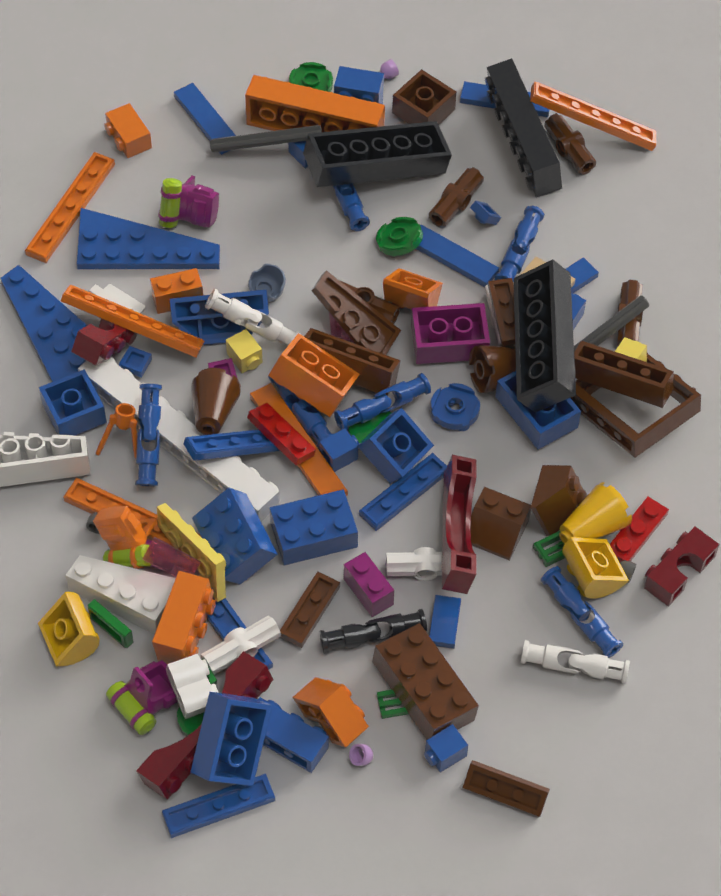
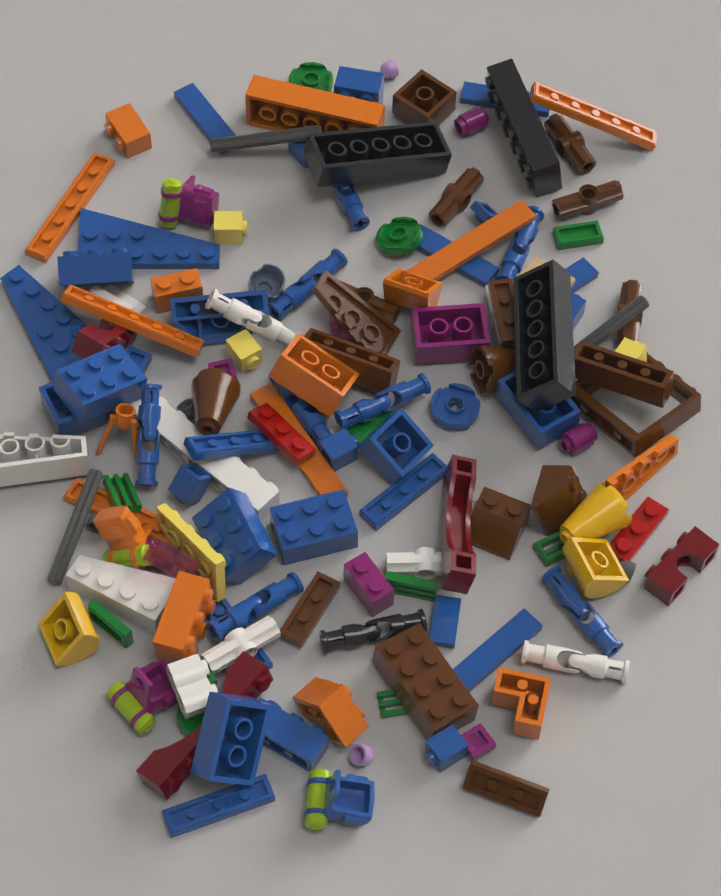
none -> dark grey axle [47,469,103,586]
none -> blue brick [53,344,147,424]
none -> blue brick [57,248,134,287]
none -> green tile [102,473,142,513]
none -> blue brick [168,463,213,504]
none -> dark grey hinge [177,398,195,420]
none -> blue piece [206,572,304,642]
none -> light yellow brick [214,211,248,244]
none -> blue piece [268,249,348,322]
none -> blue piece [304,769,375,831]
none -> green tile [385,571,437,602]
none -> orange tile [406,199,536,281]
none -> blue tile [453,608,543,692]
none -> magenta brick [454,106,489,136]
none -> magenta plate [461,723,496,761]
none -> orange brick [491,667,551,740]
none -> reddish brown piece [552,180,624,219]
none -> green tile [552,220,604,250]
none -> magenta brick [559,423,598,456]
none -> orange wing [605,434,679,501]

